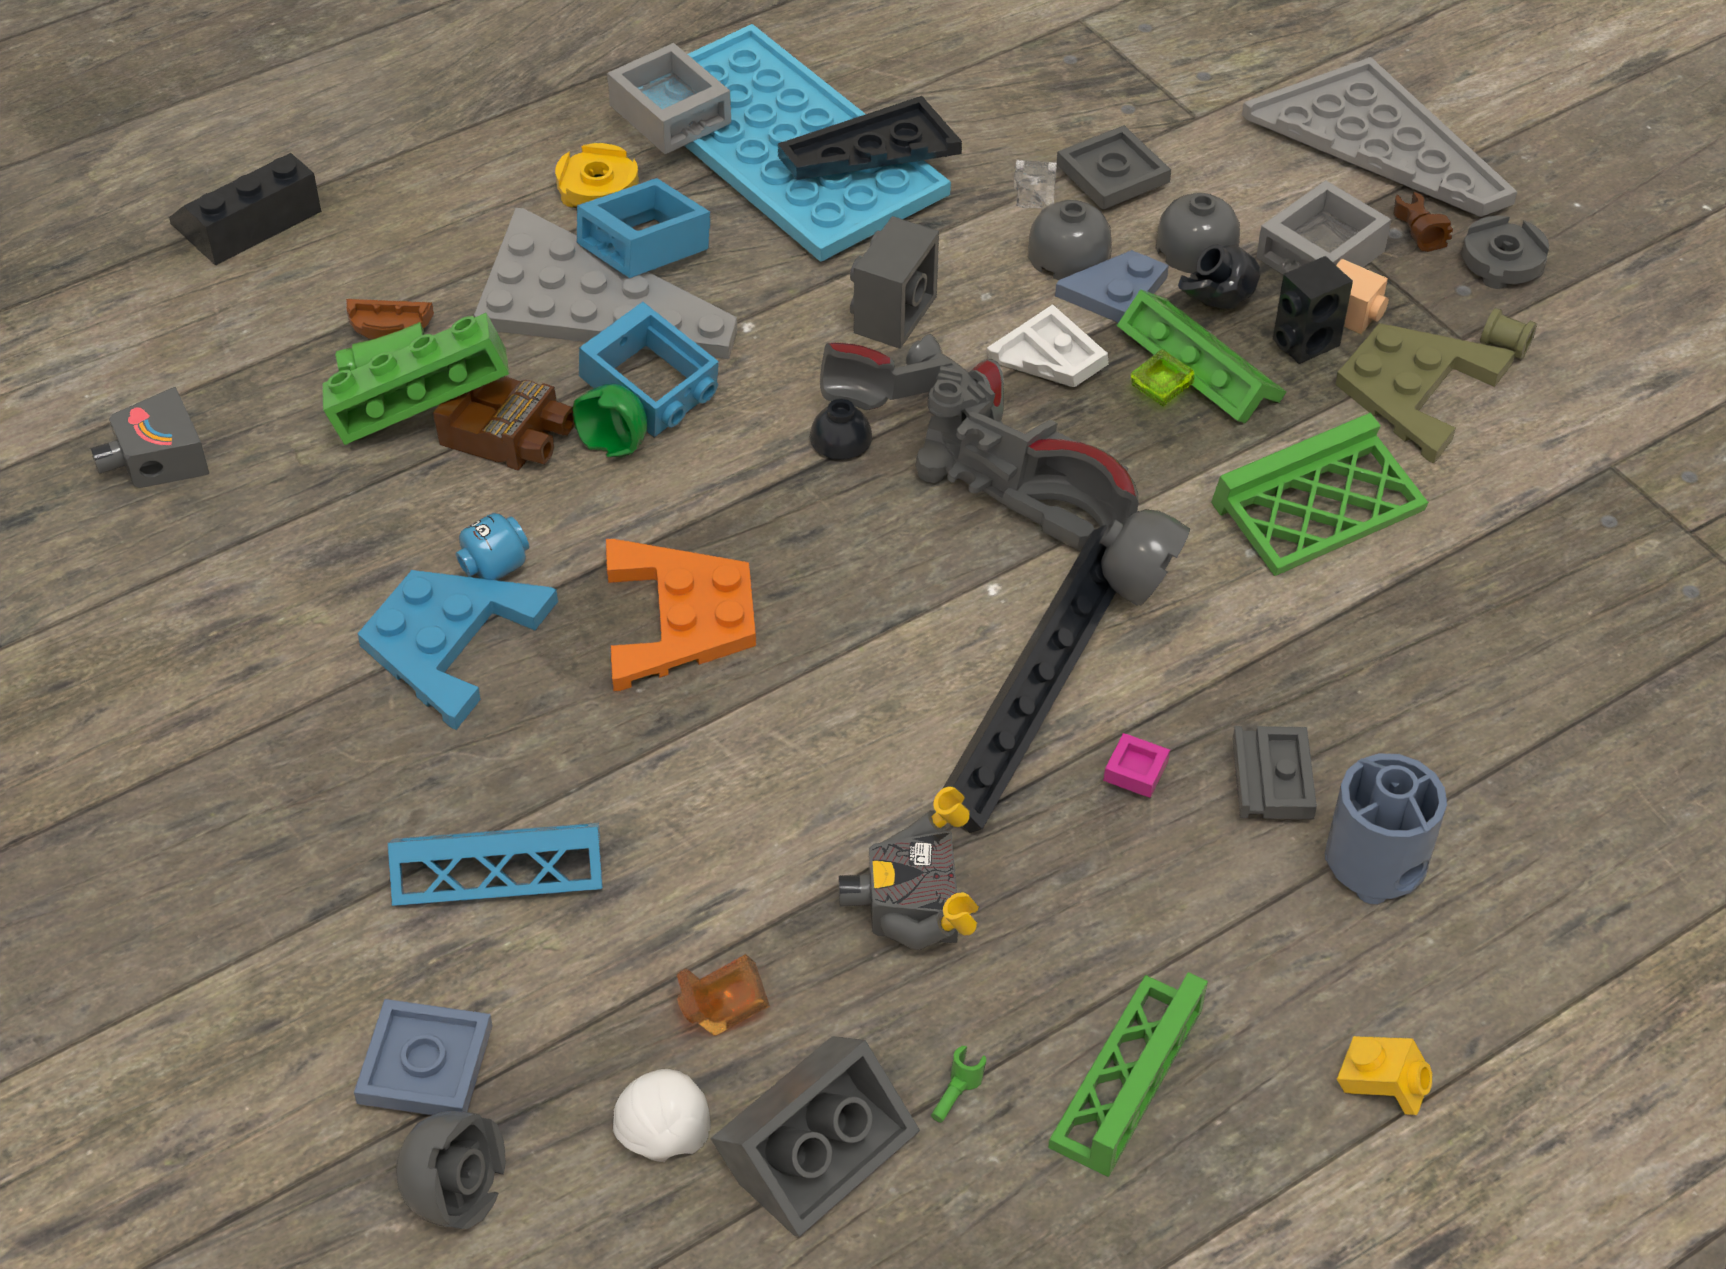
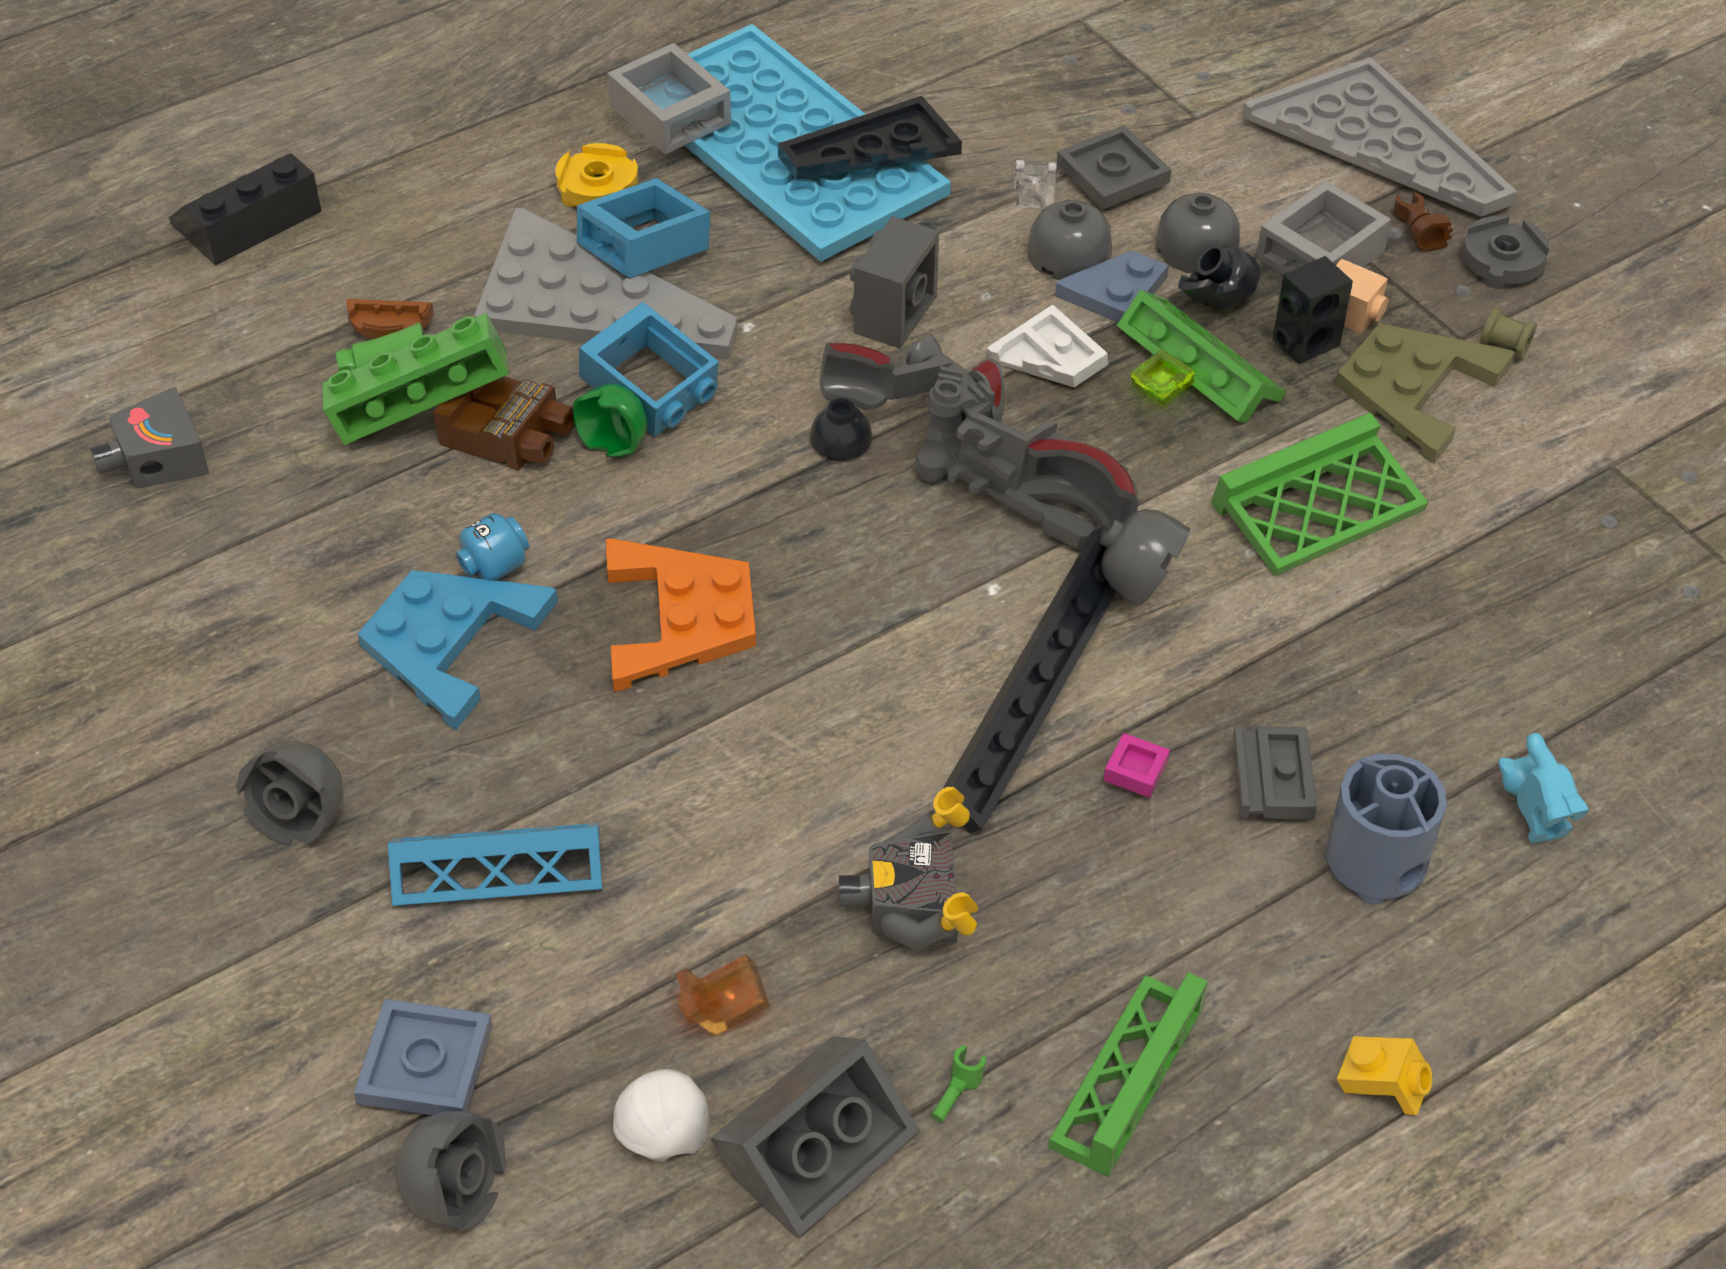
none -> dark grey cylinder [236,741,344,845]
none -> medium azure animal [1498,733,1590,844]

